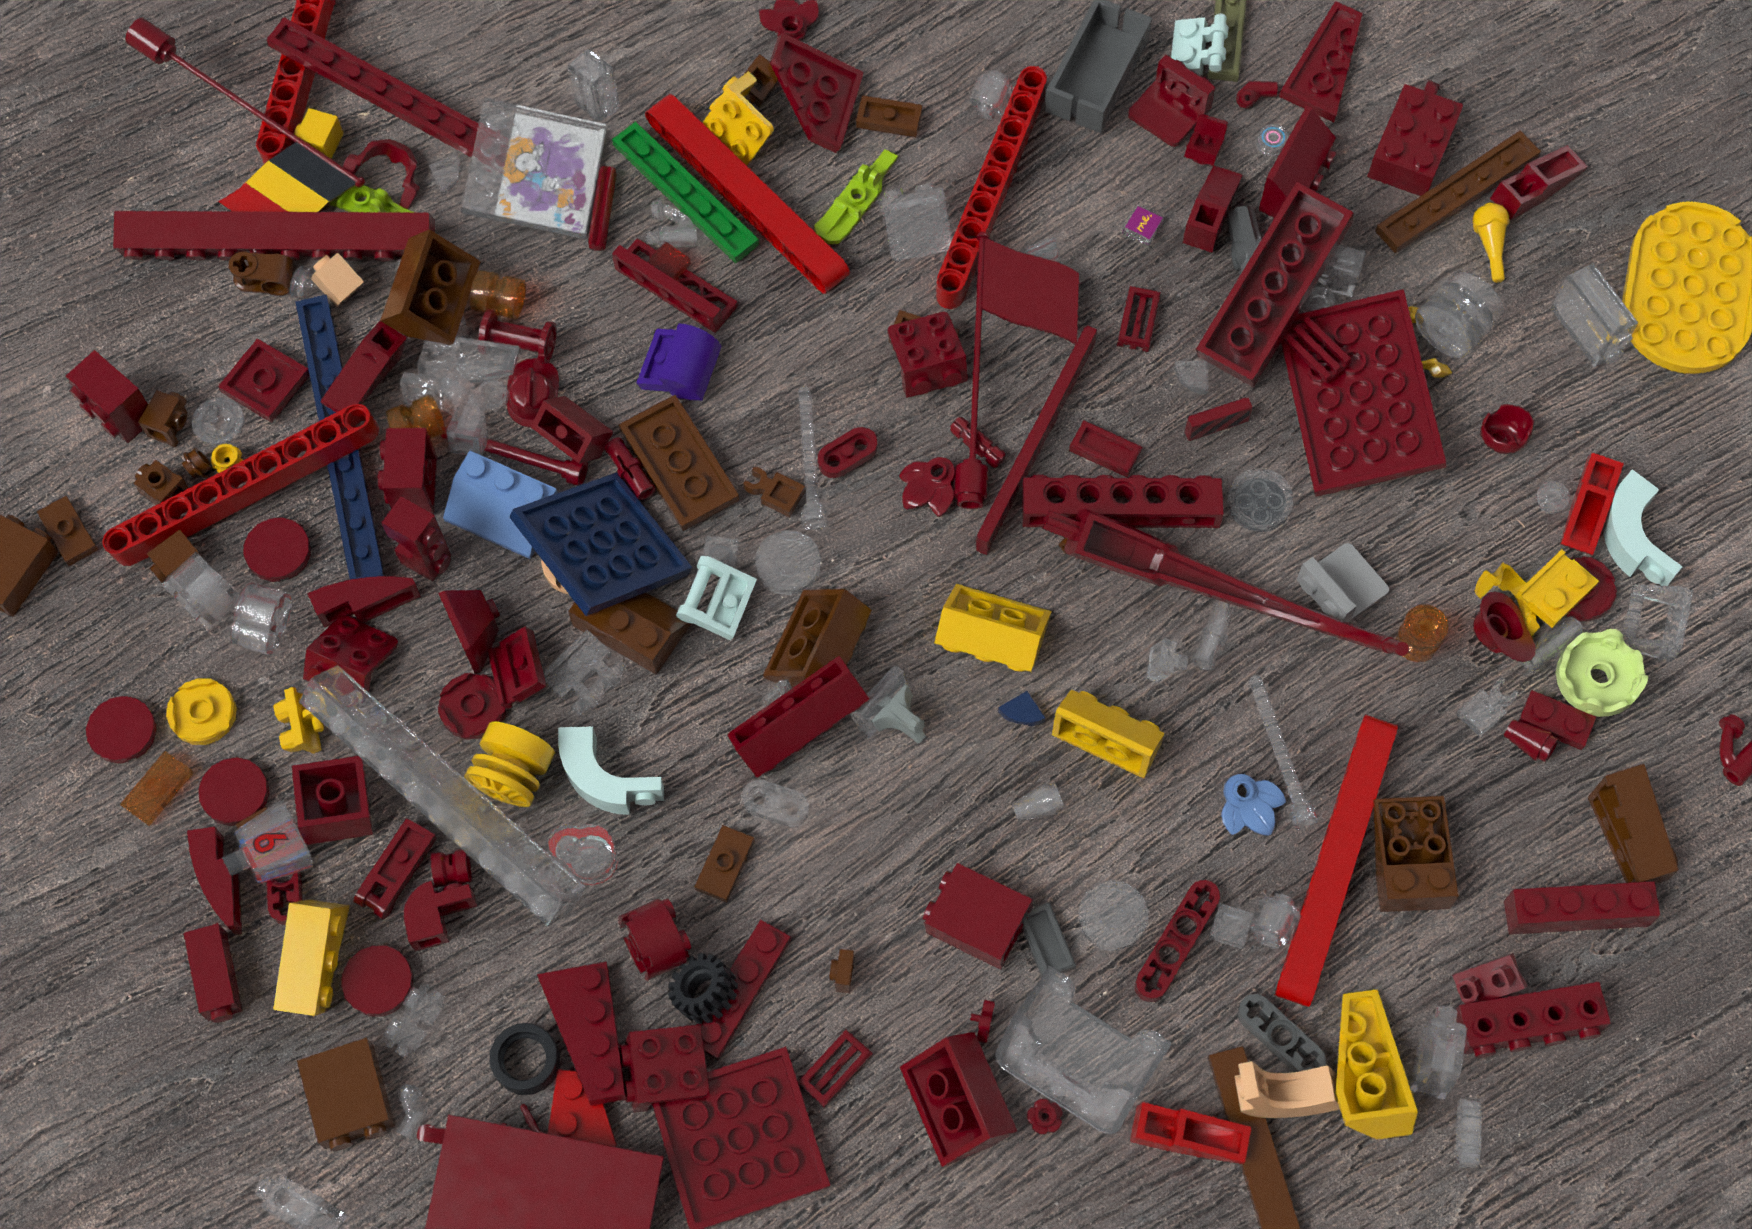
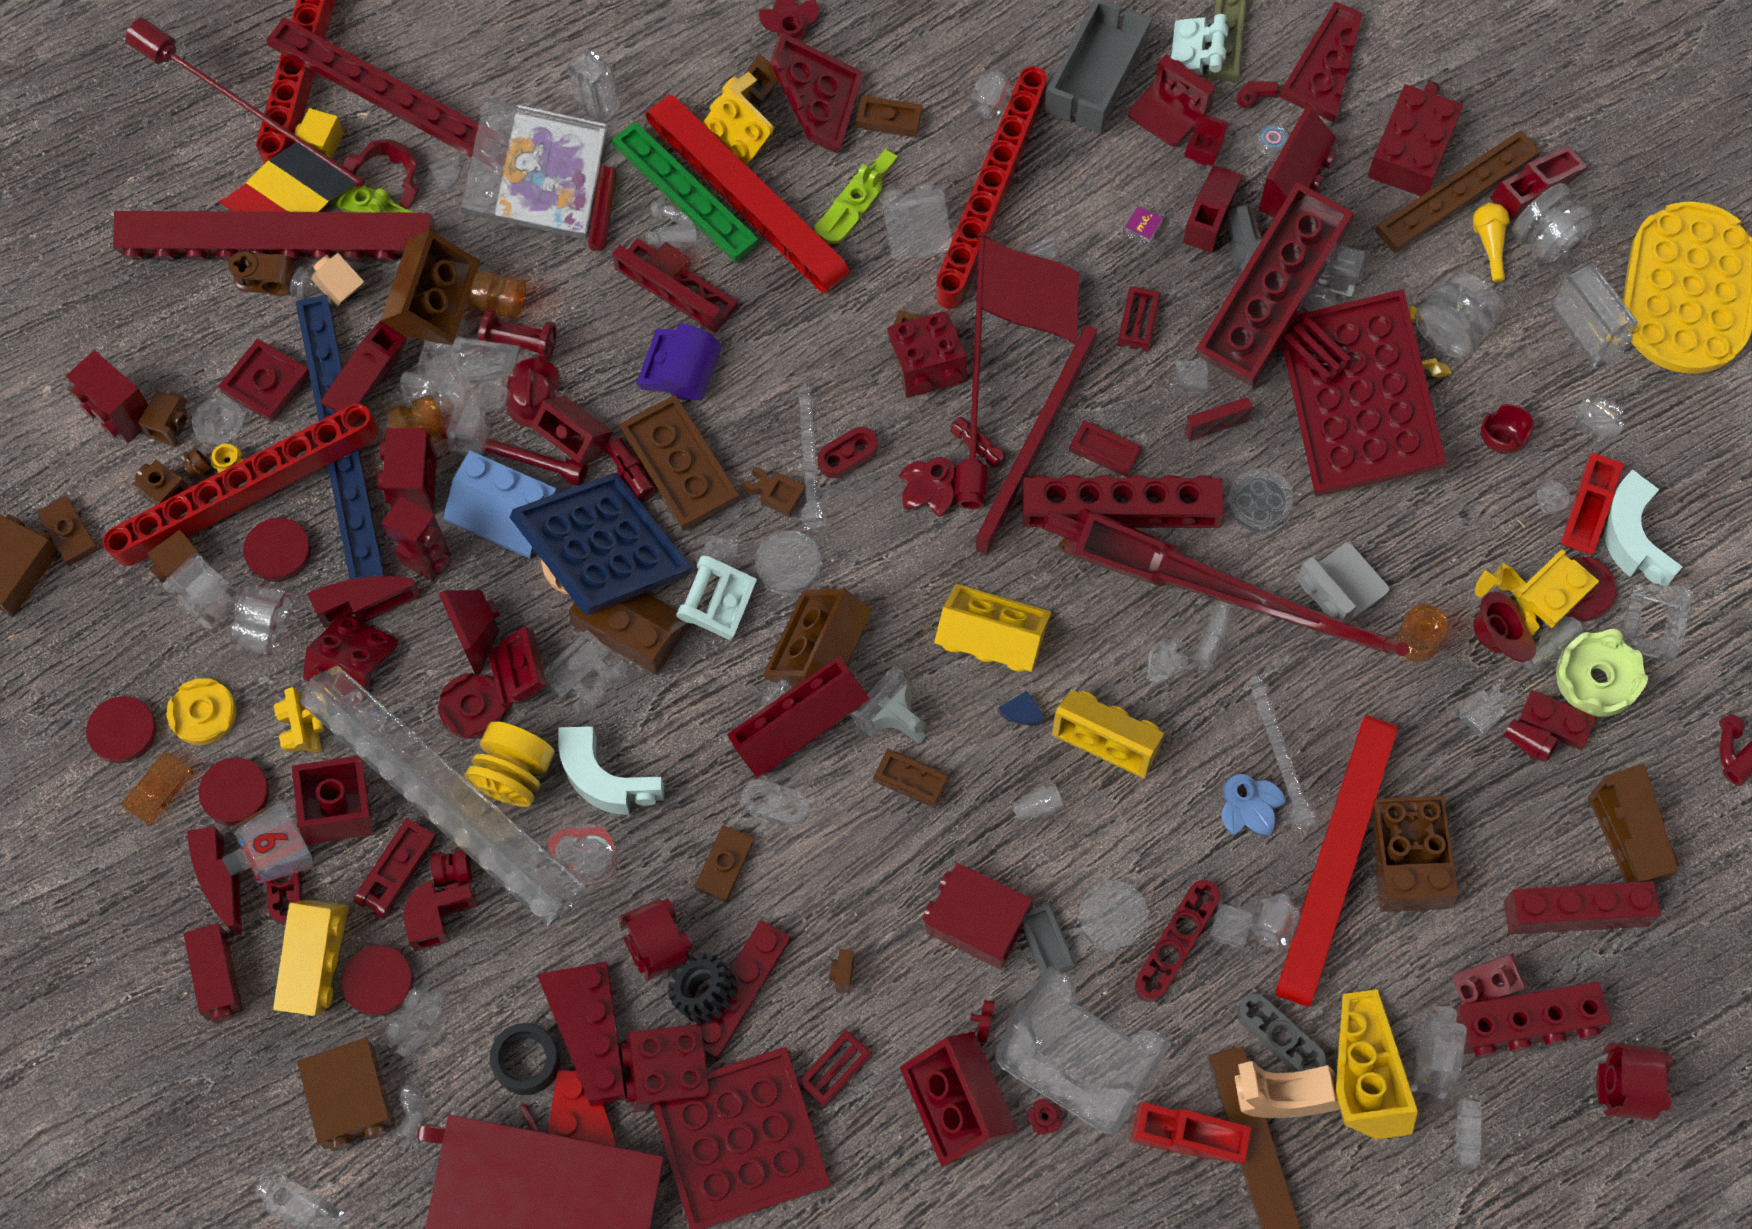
none -> reddish brown plate [873,748,950,809]
none -> clear wheel [1512,183,1596,265]
none -> clear head [1573,394,1625,442]
none -> dark red brick [1596,1043,1672,1121]

